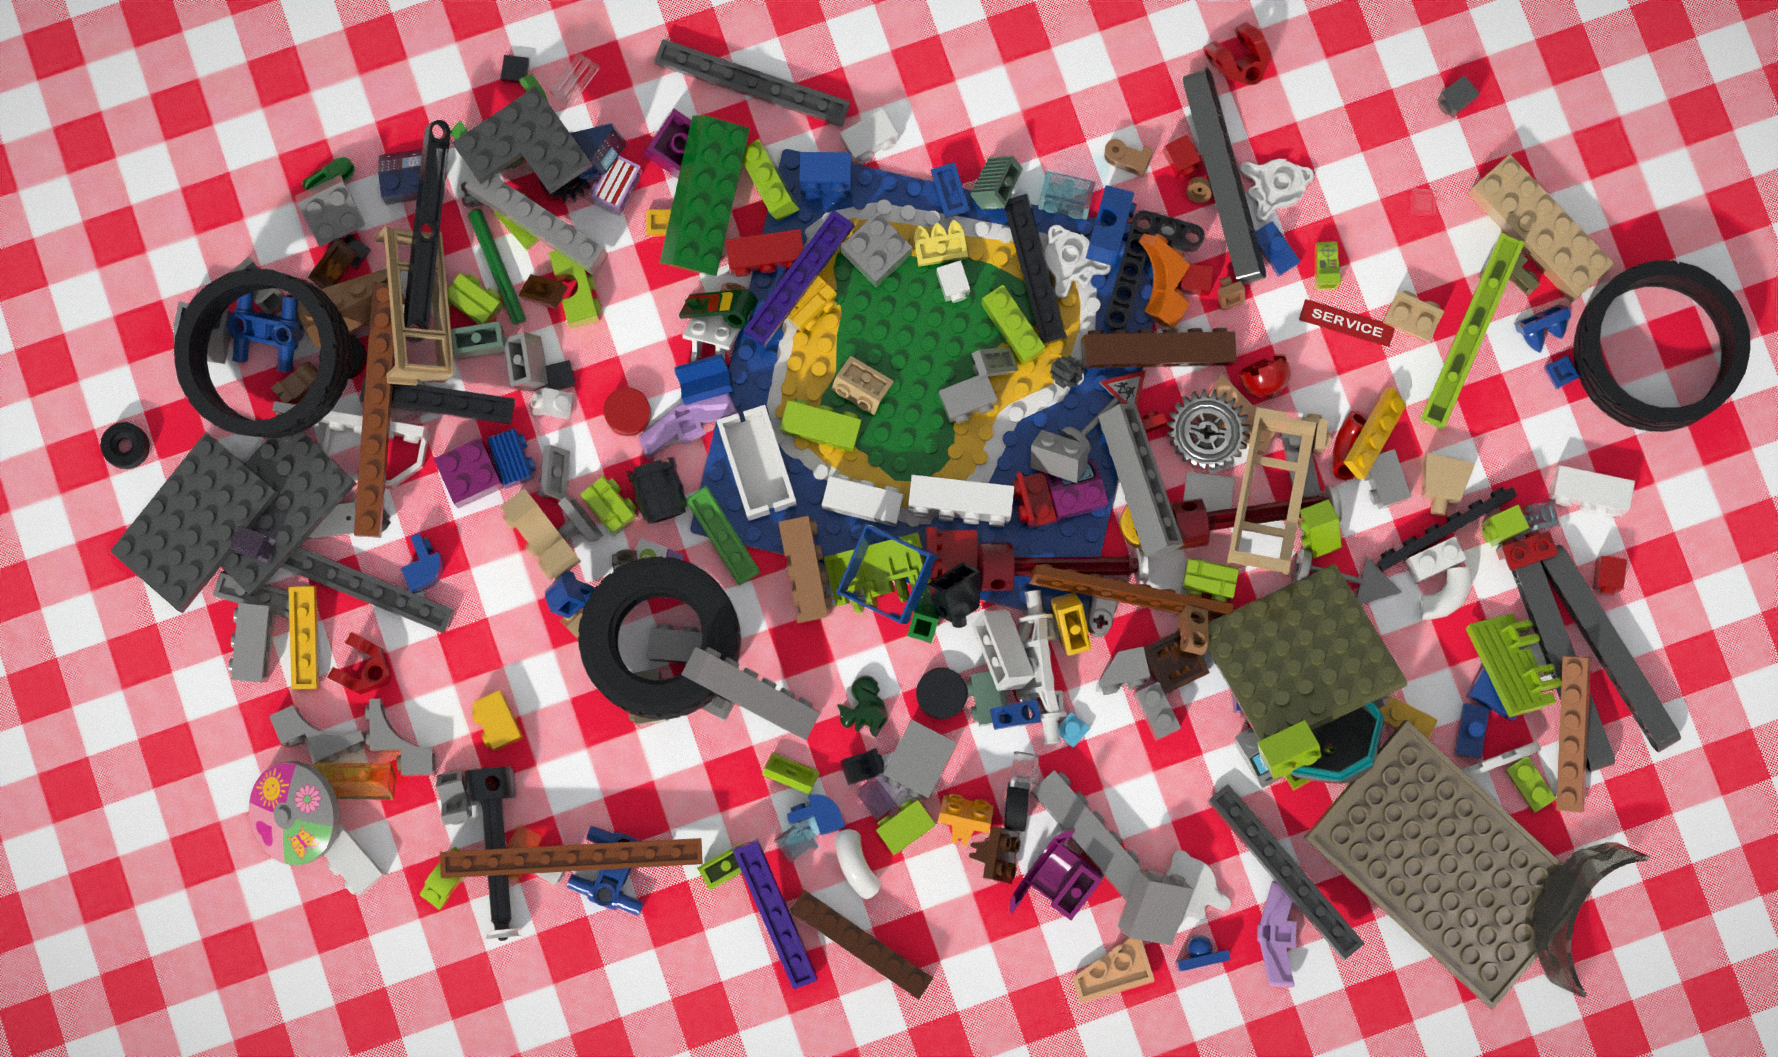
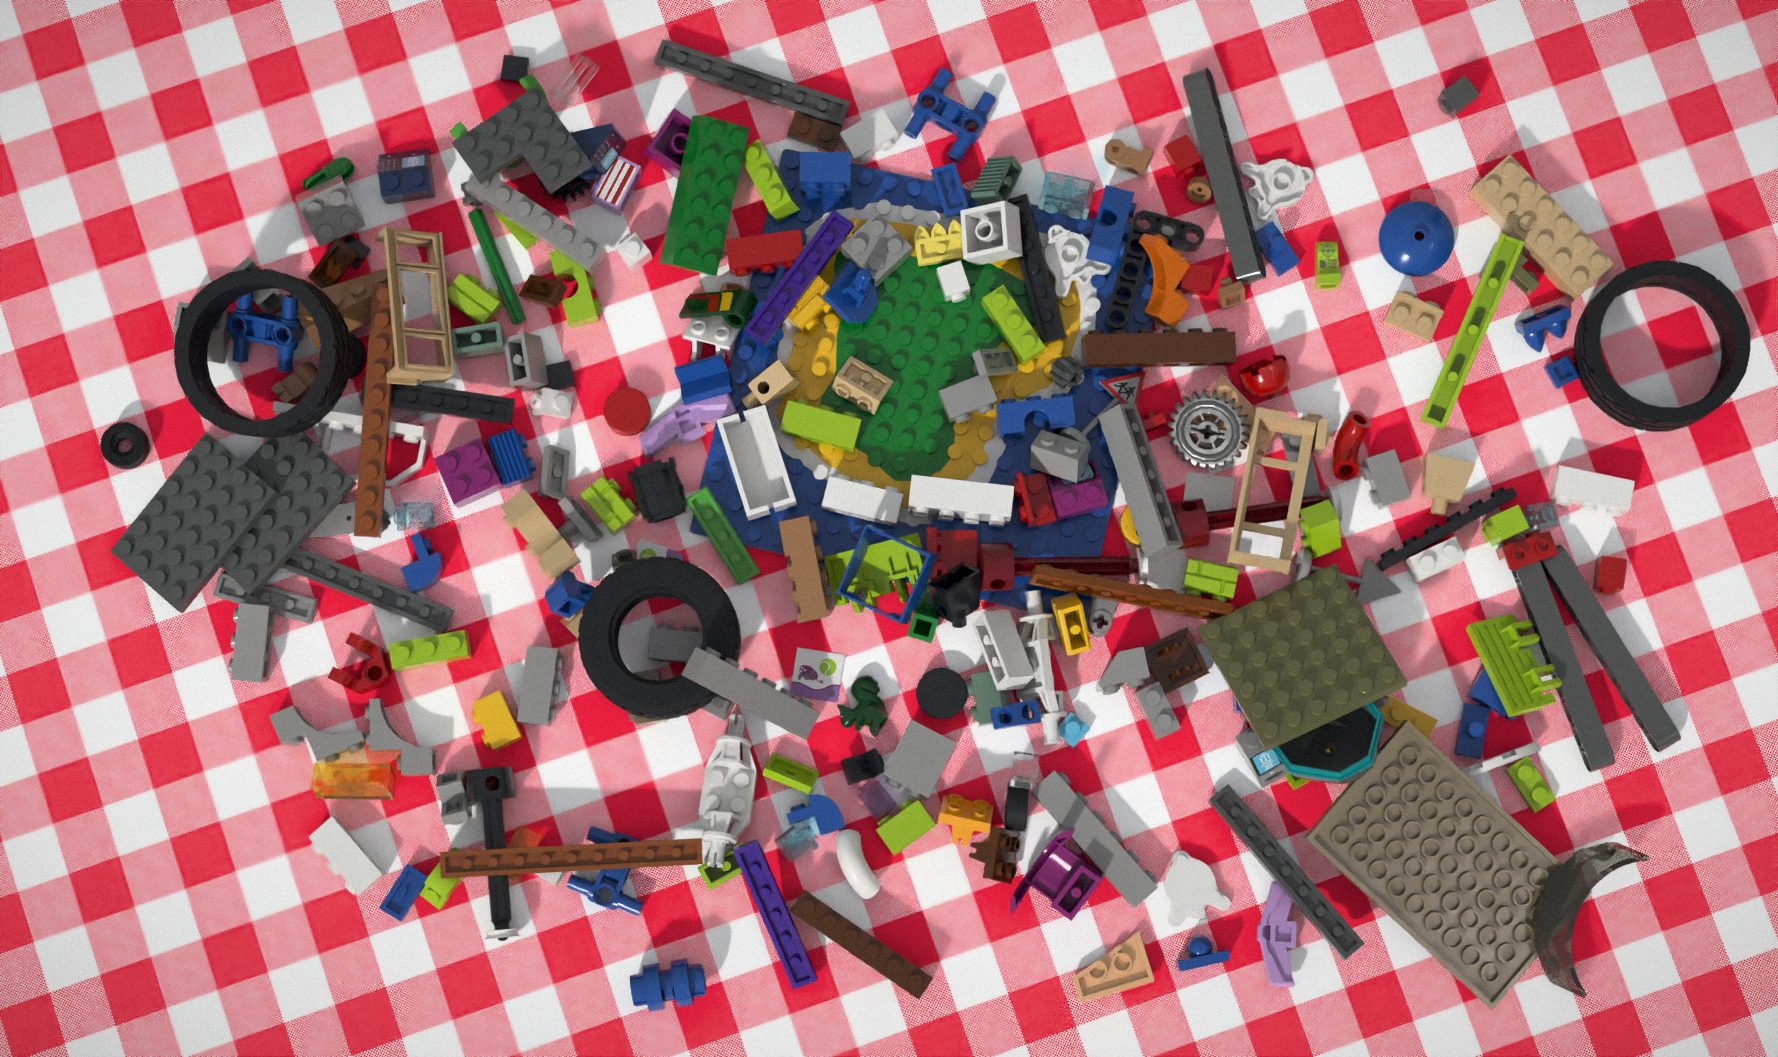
clear purple brick [229,526,276,564] -> none
dish [249,761,340,865] -> none
yellow plate [288,586,319,689] -> none
black beam [404,120,451,343] -> none
yellow tile [646,209,671,236] -> none
light grey brick [1117,869,1193,945] -> none
medium nougat leg [1176,605,1209,655] -> none
red piece [1203,22,1272,85] -> none
lime brick [1257,720,1321,779] -> none
red sticker [1299,299,1395,347] -> none
yellow plate [1344,387,1407,479] -> none
white cylinder [1420,567,1473,620] -> none
nougat plate [1556,655,1591,813] -> none
none -> blue plate [379,864,428,922]
none -> lime brick [388,630,472,672]
none -> clear light blue bracket [393,502,435,531]
none -> light grey brick [517,645,564,727]
none -> white brick [615,233,653,273]
none -> blue piece [629,958,707,1012]
none -> white plate [698,714,757,868]
none -> tan torso [741,359,802,410]
none -> reddish brown plate [787,112,842,152]
none -> sticker [790,647,845,703]
none -> blue piece [822,261,878,323]
none -> blue piece [904,68,996,163]
none -> white brick [960,200,1022,265]
none -> blue arch [996,393,1076,438]
none -> blue dish [1378,201,1454,276]

